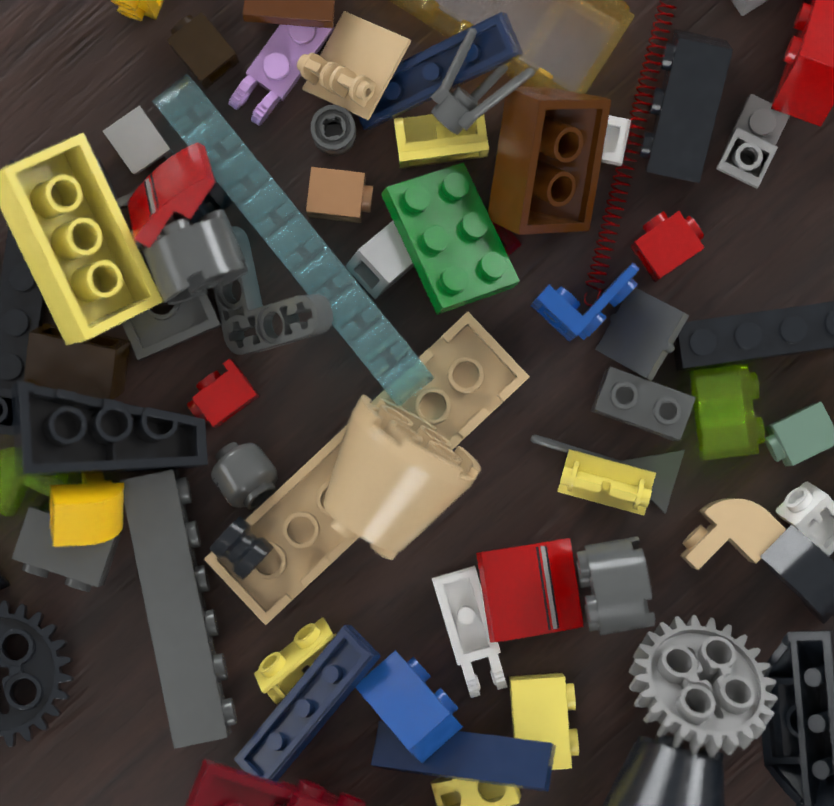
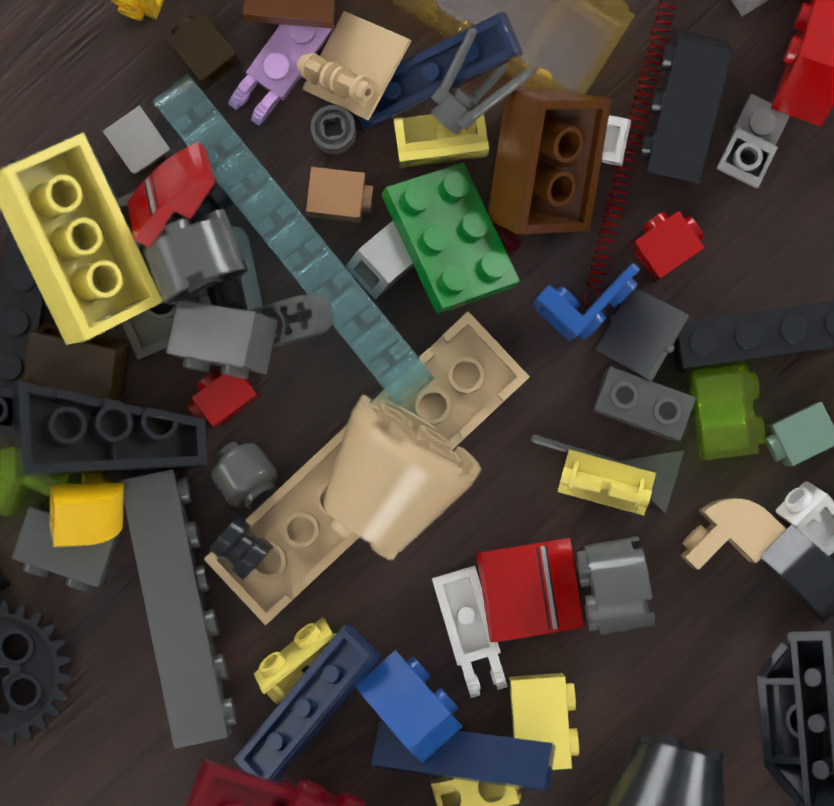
light grey gear [629,615,777,757] -> none
none -> dark grey brick [166,300,278,379]

